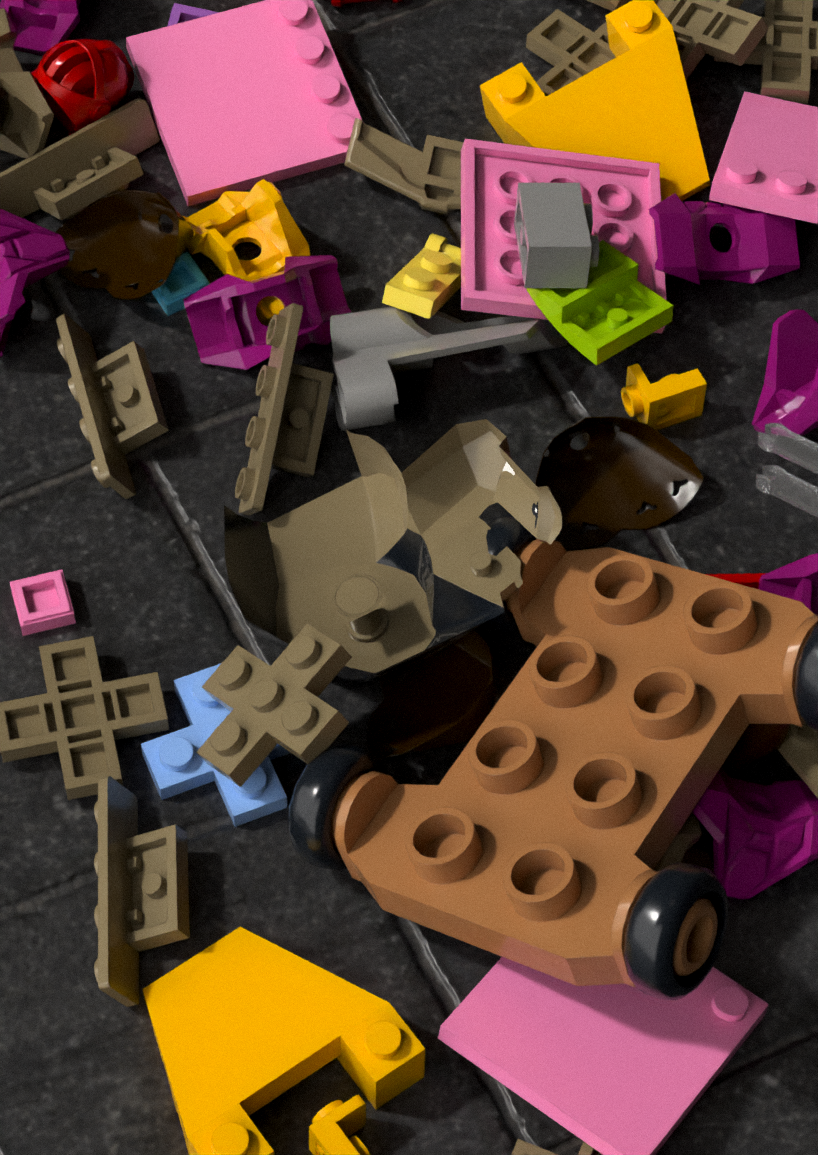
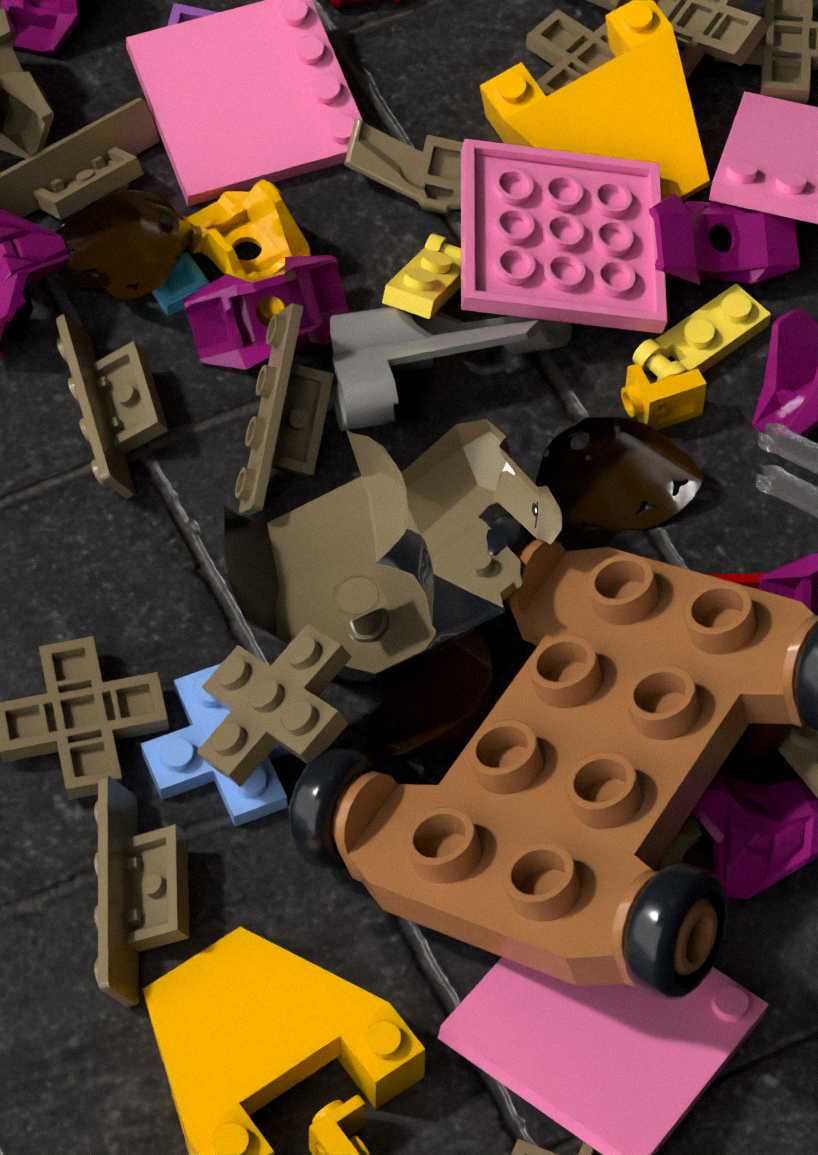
bright pink tile [9,569,76,636] -> none
red helmet [31,39,134,135] -> none
light grey brick [514,183,599,288] -> none
lime slope [527,240,673,366] -> none
none -> light yellow plate [632,283,771,382]

